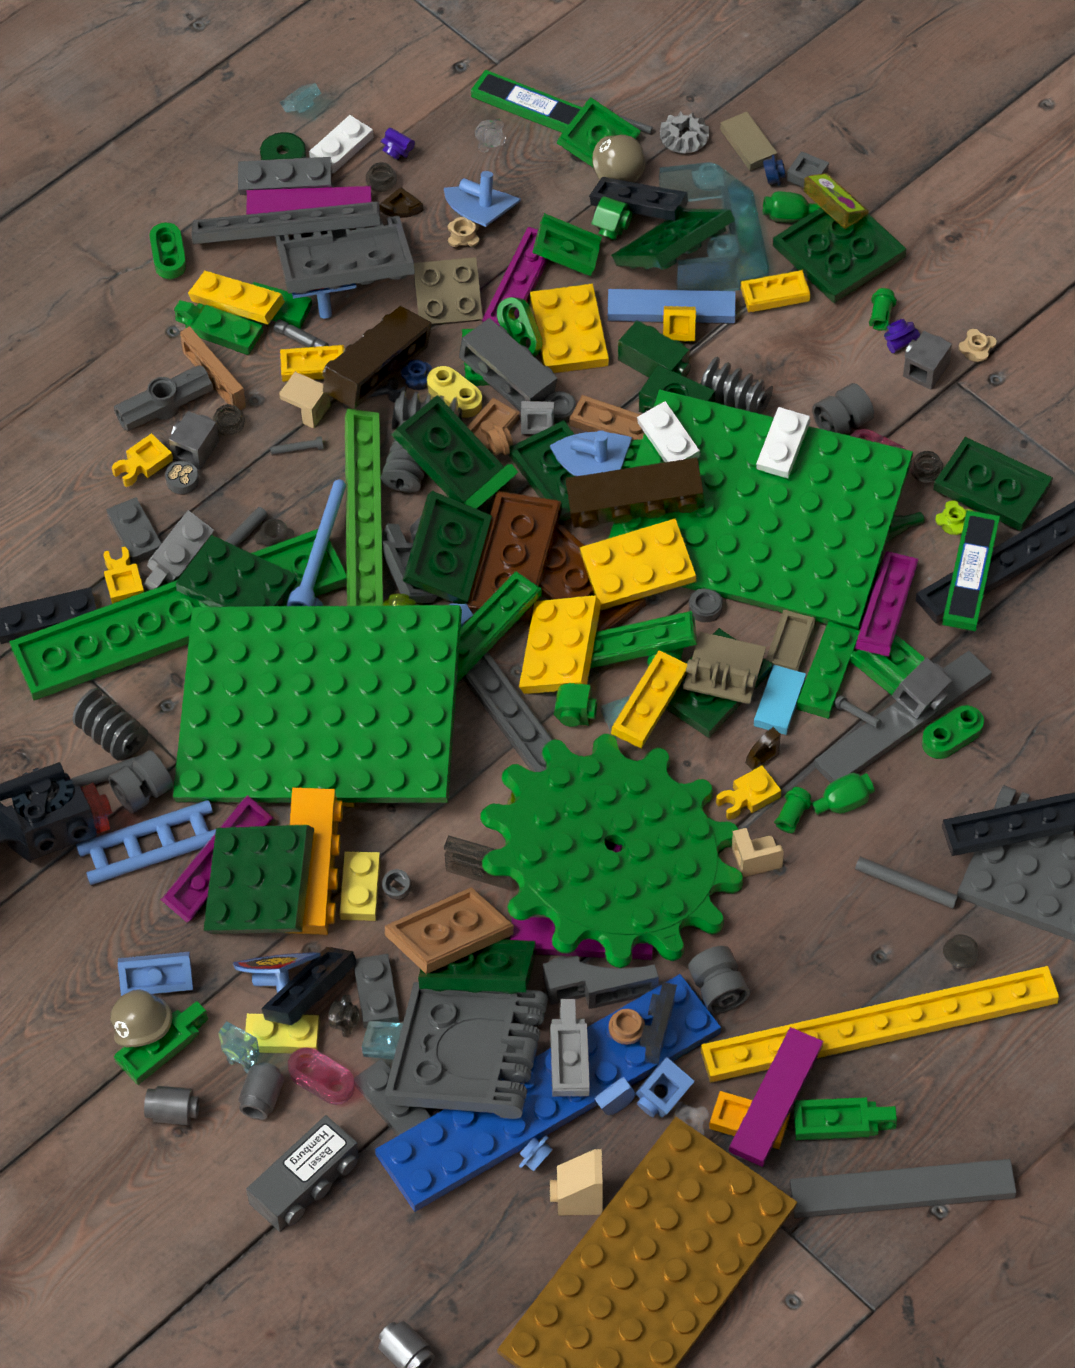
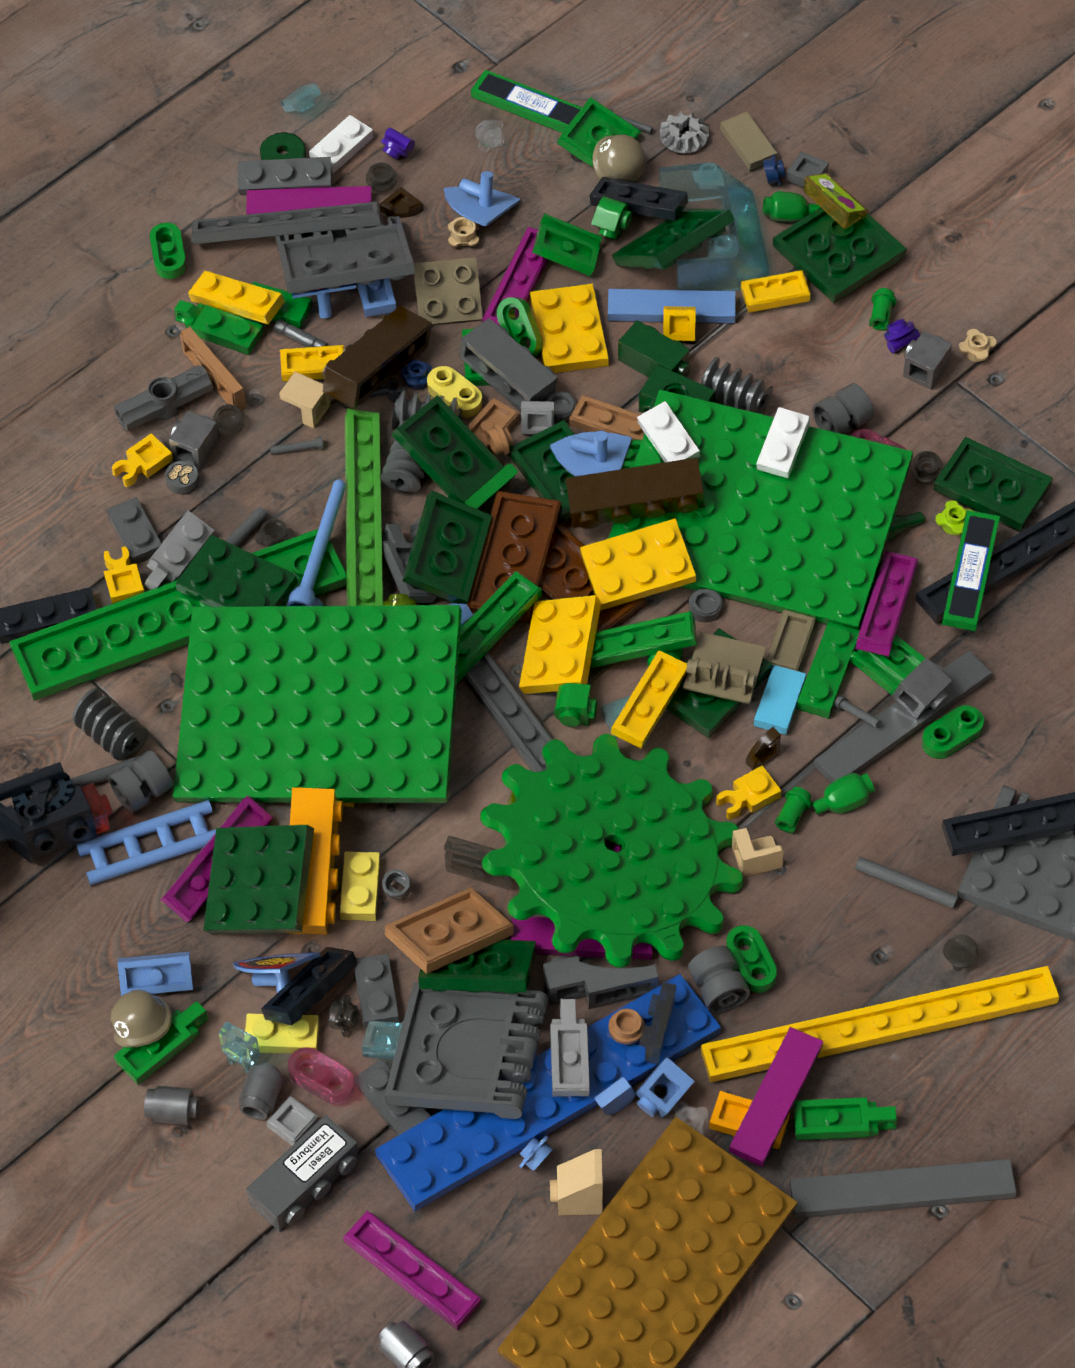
none -> light grey tile [267,1096,319,1146]
none -> magenta tile [343,1210,482,1331]
none -> medium blue plate [357,278,396,317]
none -> green plate [726,925,777,993]

